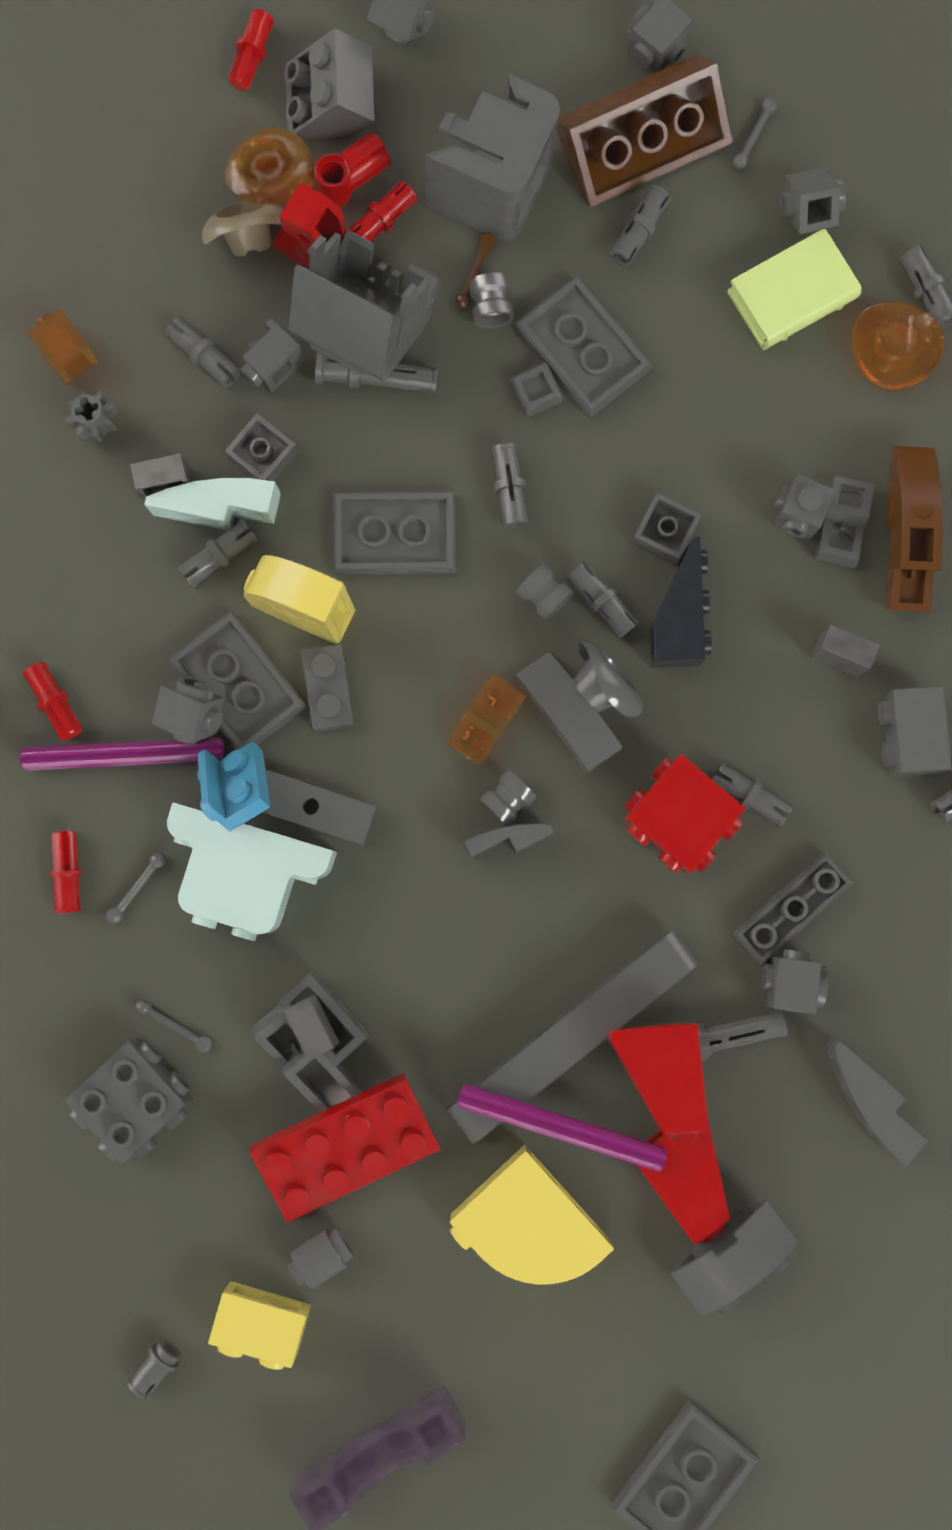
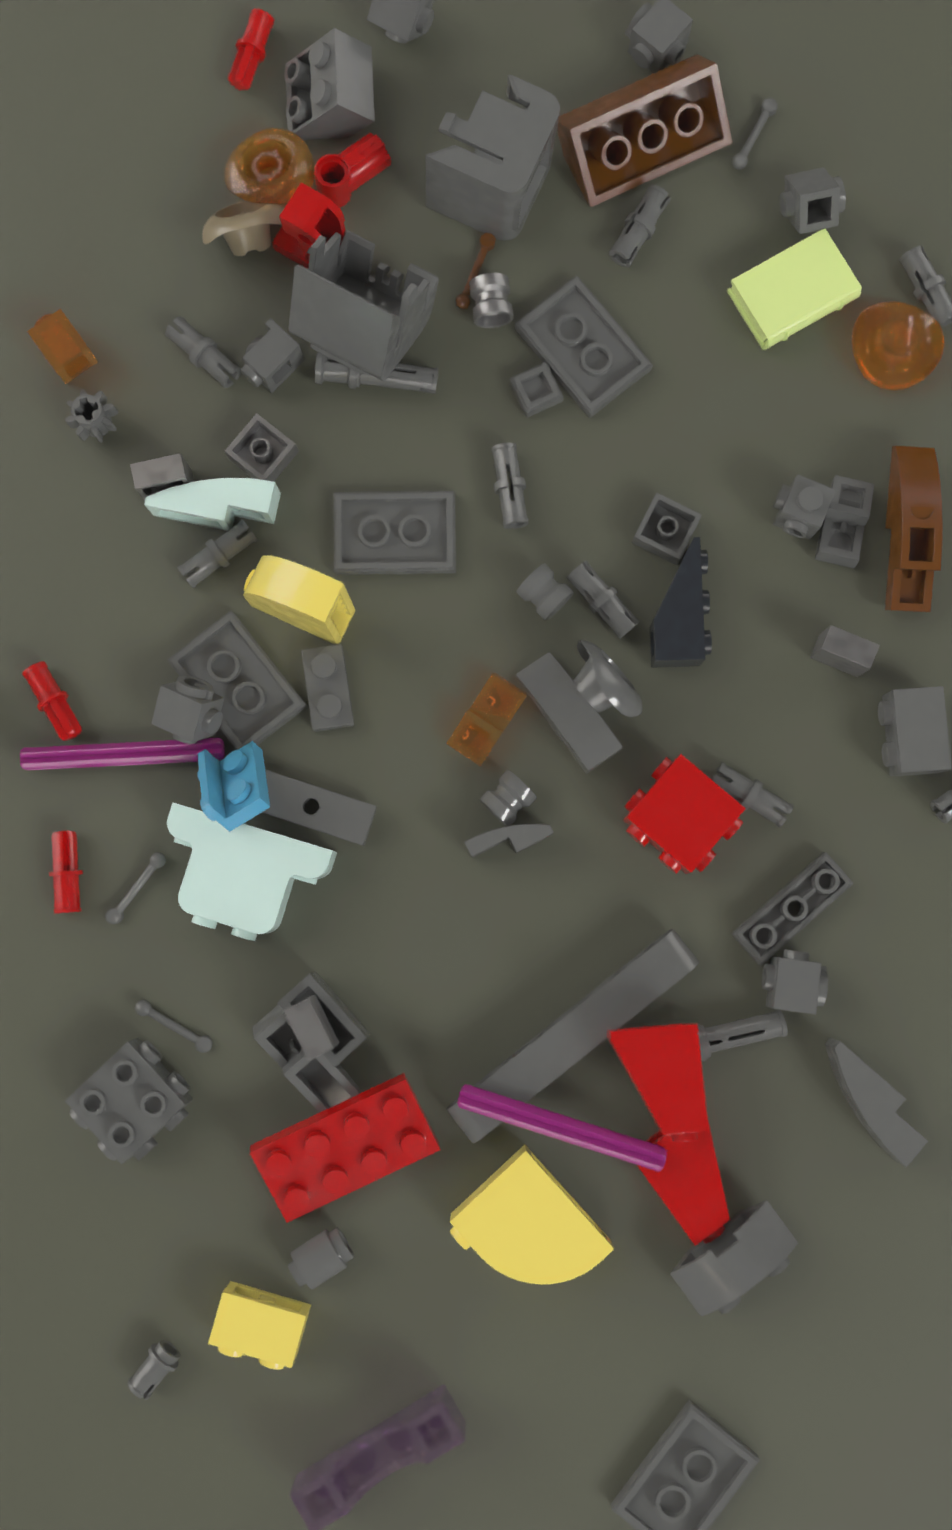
red pin [346,180,418,242] -> none

